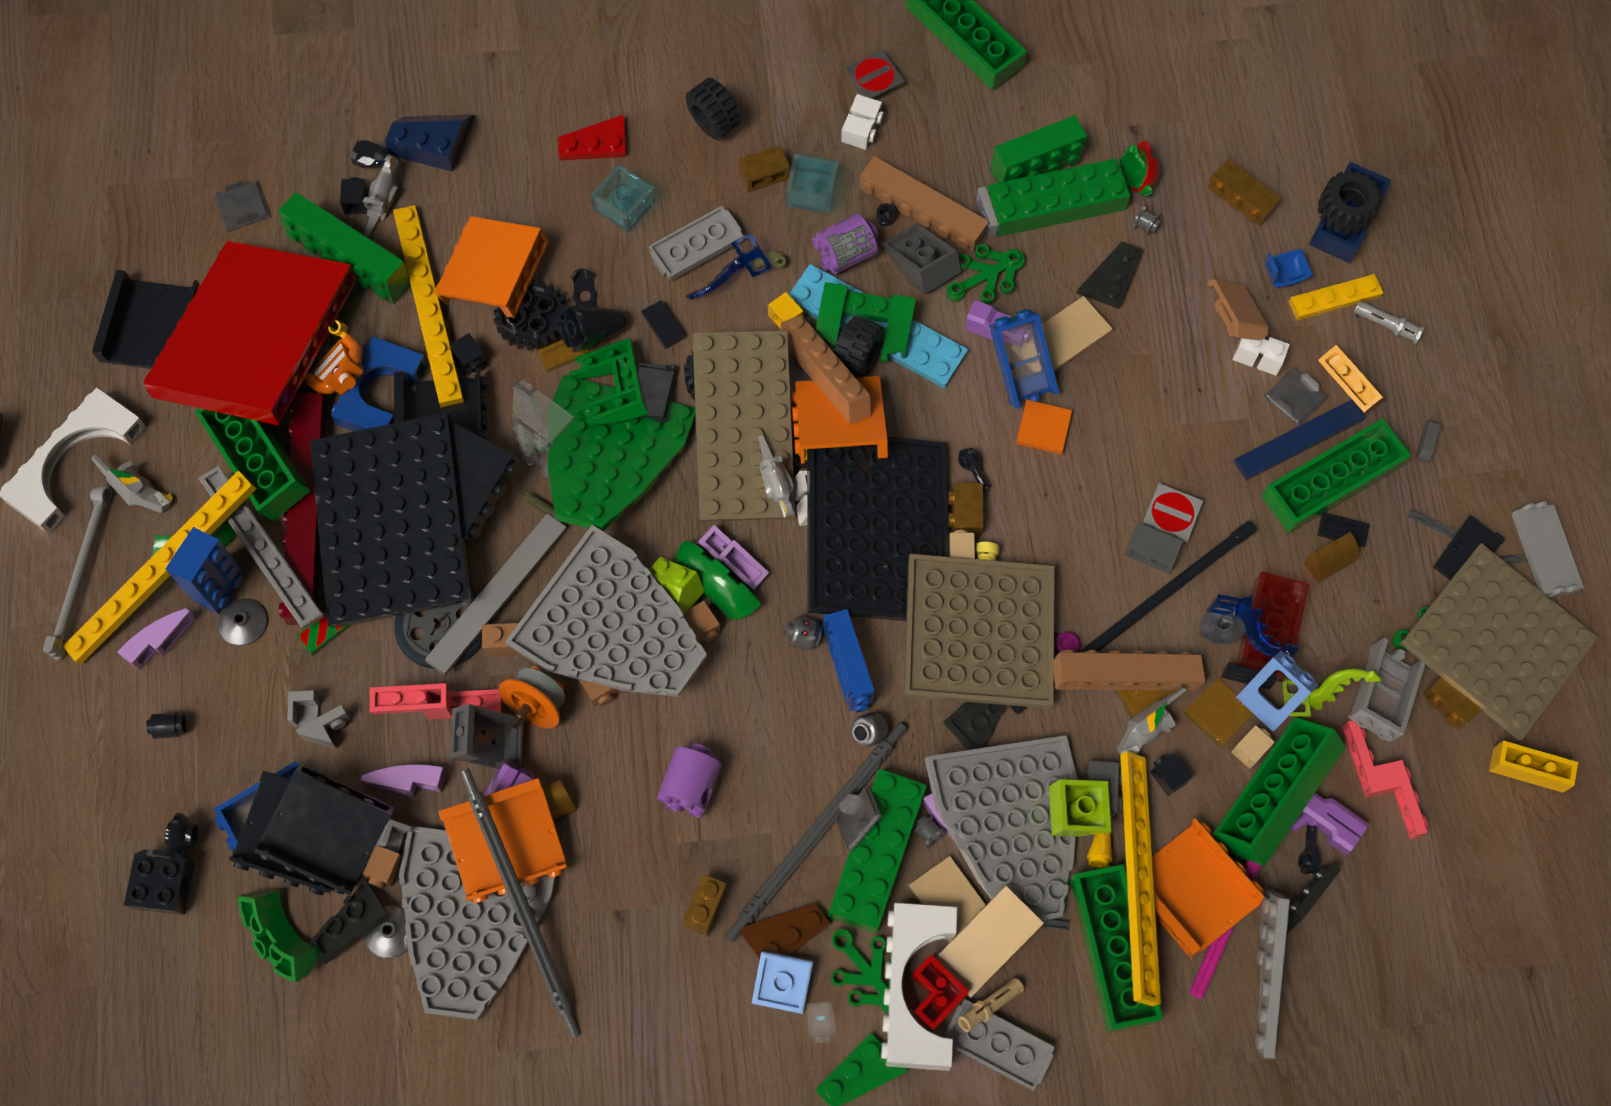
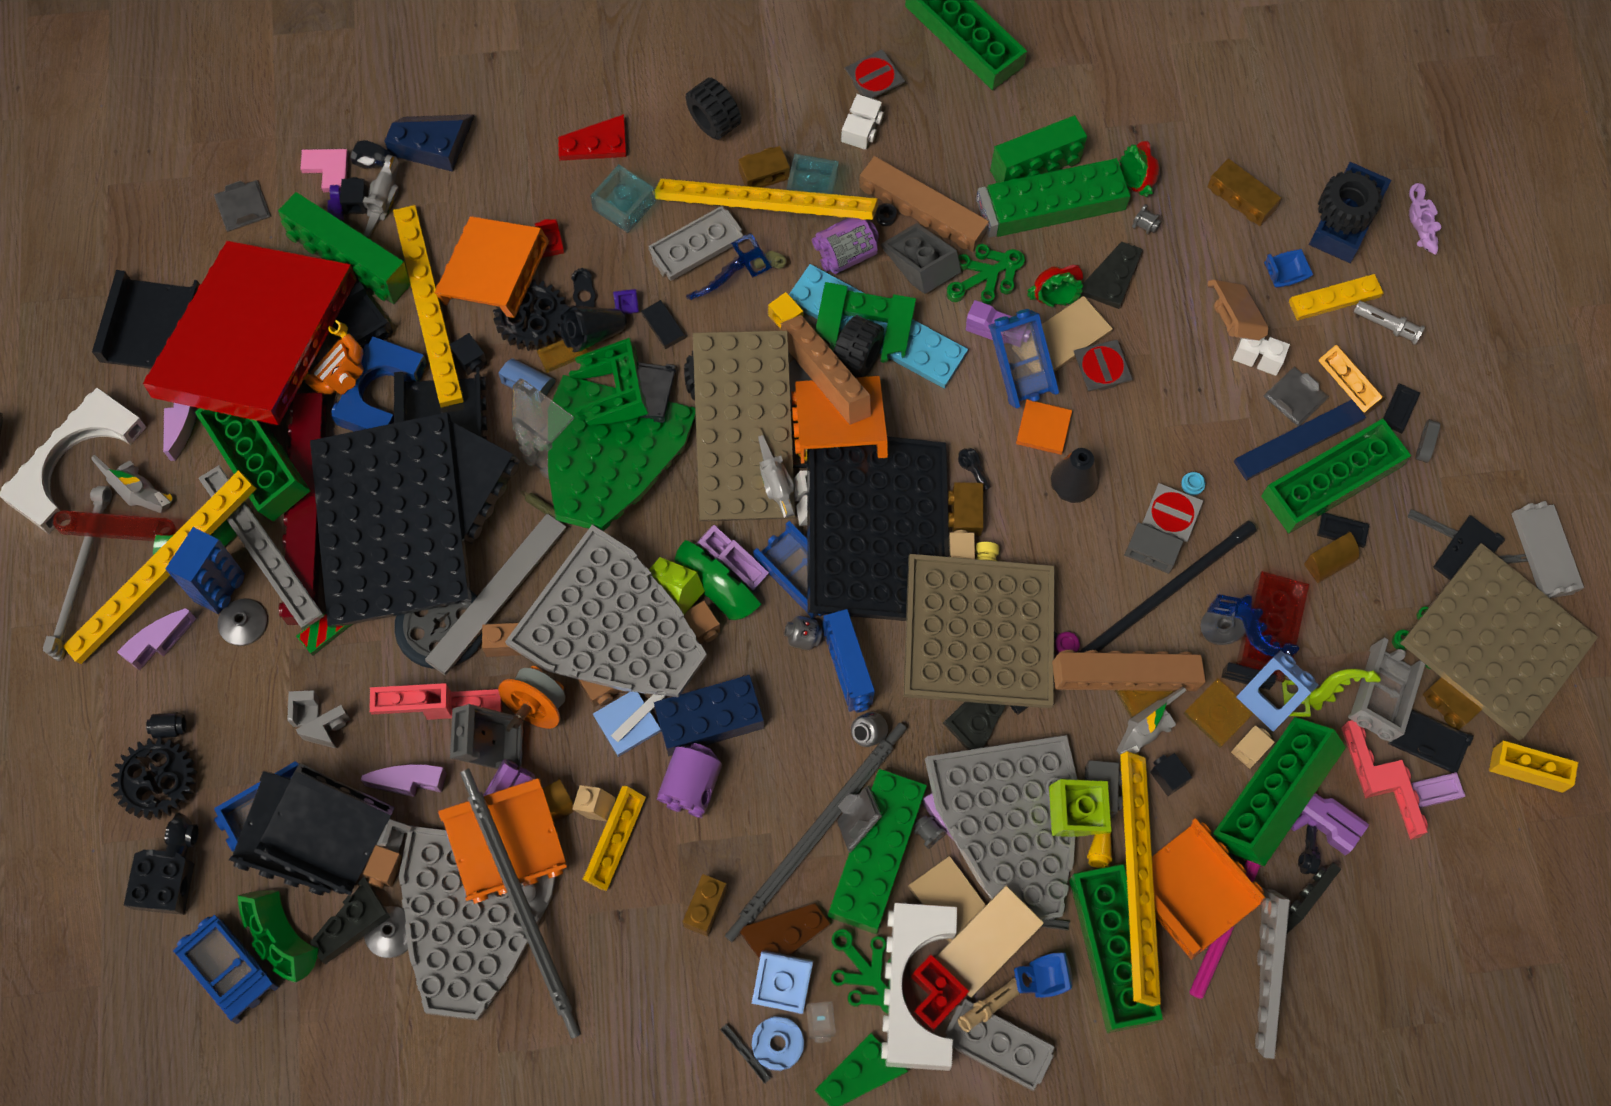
none -> clear red piece [53,510,177,541]
none -> black gear [111,738,197,820]
none -> lavender slope [163,403,198,461]
none -> blue door [173,915,279,1024]
none -> bright pink tile [301,149,348,192]
none -> dark purple bar [327,185,344,222]
none -> black panel [332,281,393,349]
none -> medium blue brick [498,358,556,403]
none -> red bracket [535,219,564,258]
none -> tan brick [572,785,616,822]
none -> yellow plate [582,786,646,891]
none -> light blue tile [593,692,661,757]
none -> white sticker [611,694,665,742]
none -> dark purple tile [613,289,639,314]
none -> dark blue brick [653,675,764,756]
none -> yellow plate [654,179,878,220]
none -> dark grey piece [720,1024,770,1084]
none -> light blue tile [752,1016,804,1071]
none -> door [753,521,824,619]
none -> blue piece [1014,953,1073,998]
none -> green hair [1027,264,1083,308]
none -> black cone [1051,448,1098,503]
none -> piece [1074,340,1132,392]
none -> medium azure plate [1181,472,1205,495]
none -> black tile [1383,383,1420,434]
none -> black door [1388,709,1474,773]
none -> lavender animal [1409,183,1441,254]
none -> lavender tile [1411,773,1465,808]

